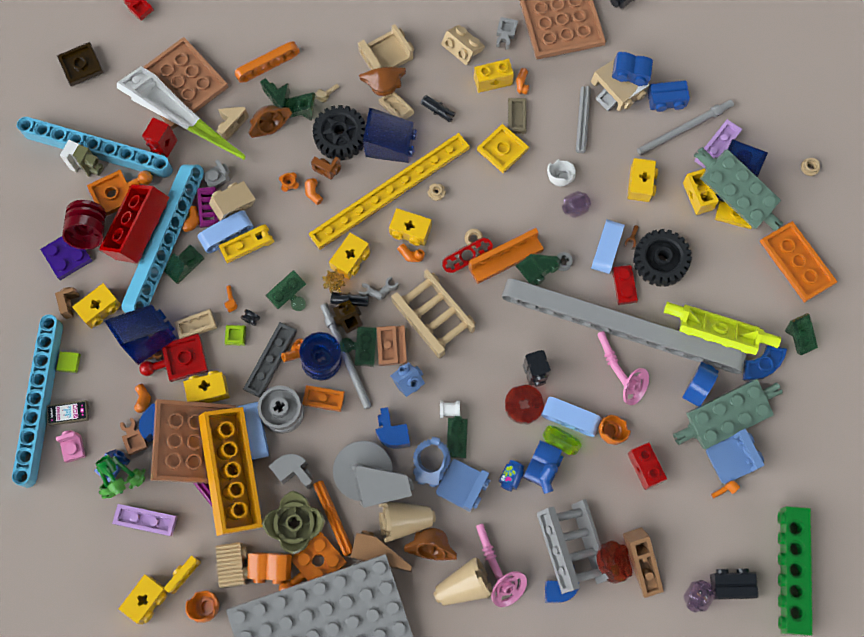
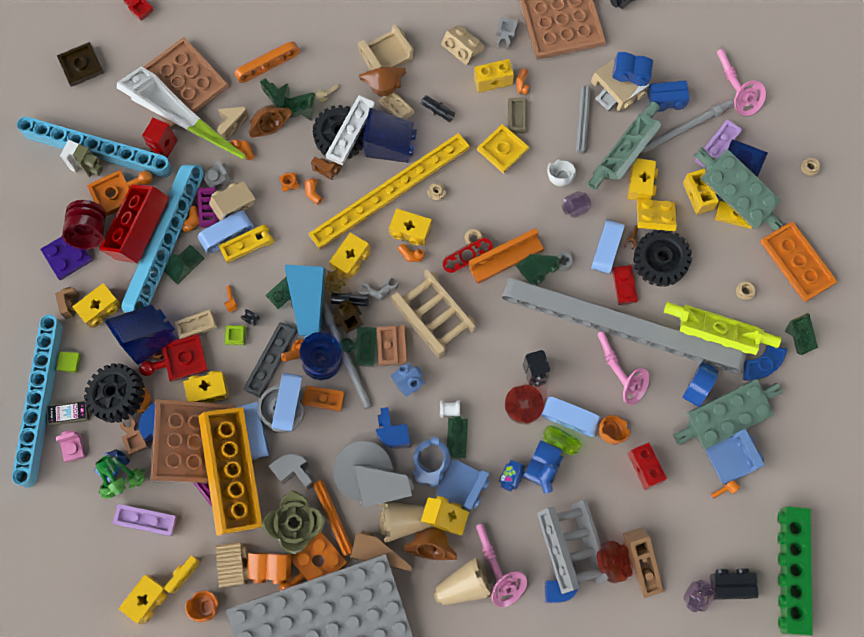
none -> black wheel [84,363,145,423]
none -> orange arm [230,139,255,161]
none -> light blue beam [272,372,302,432]
none -> dark azure slope [285,265,326,341]
none -> white plate [326,95,375,165]
none -> yellow brick [421,496,469,536]
none -> sand green plate [587,102,661,190]
none -> yellow plate [636,199,677,231]
none -> bright pink dish [717,49,766,116]
none -> tan plate [736,282,756,301]

